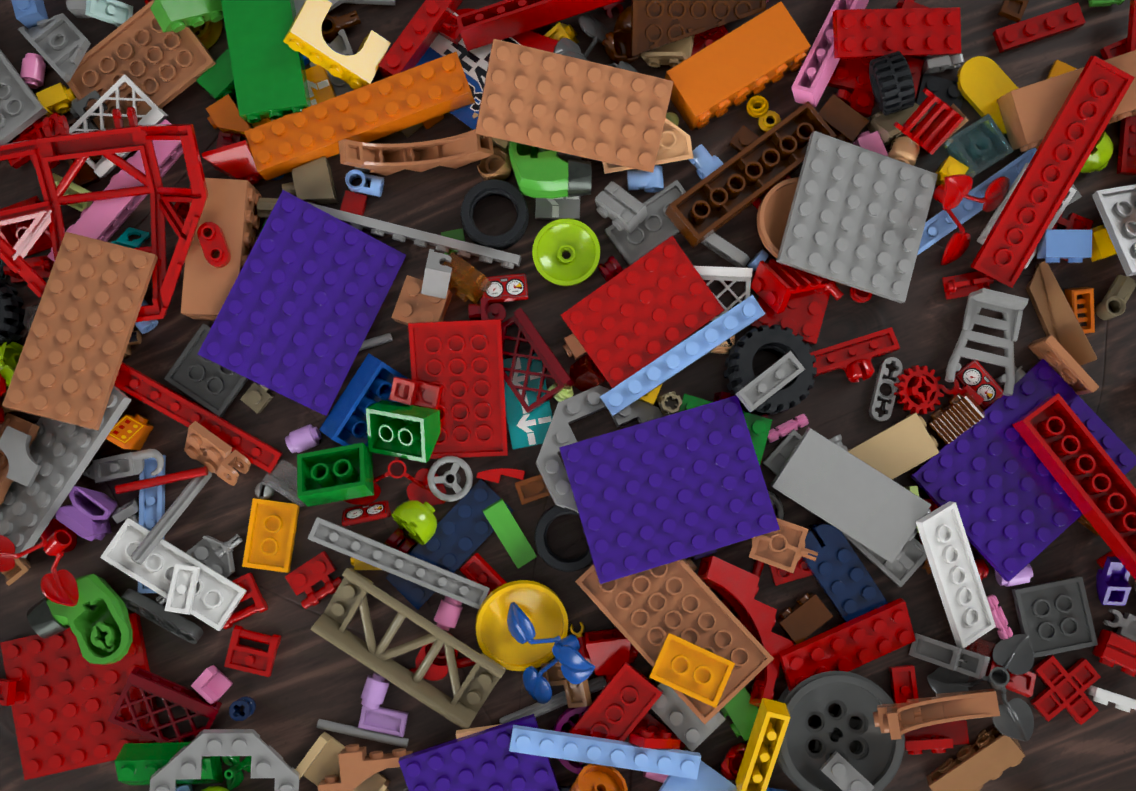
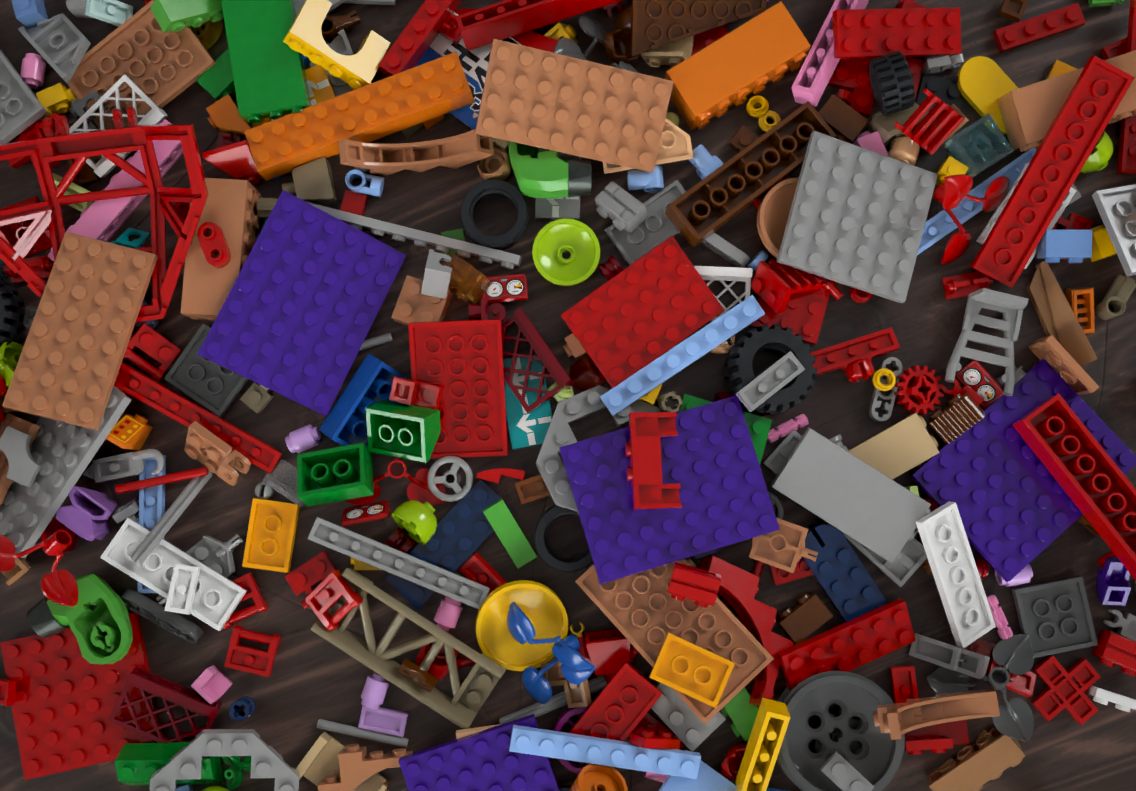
none -> red plate [123,322,182,381]
none -> red plate [305,570,363,631]
none -> reddish brown piece [398,658,439,691]
none -> red bracket [625,412,682,510]
none -> red brick [667,562,722,608]
none -> yellow plate [872,368,896,391]

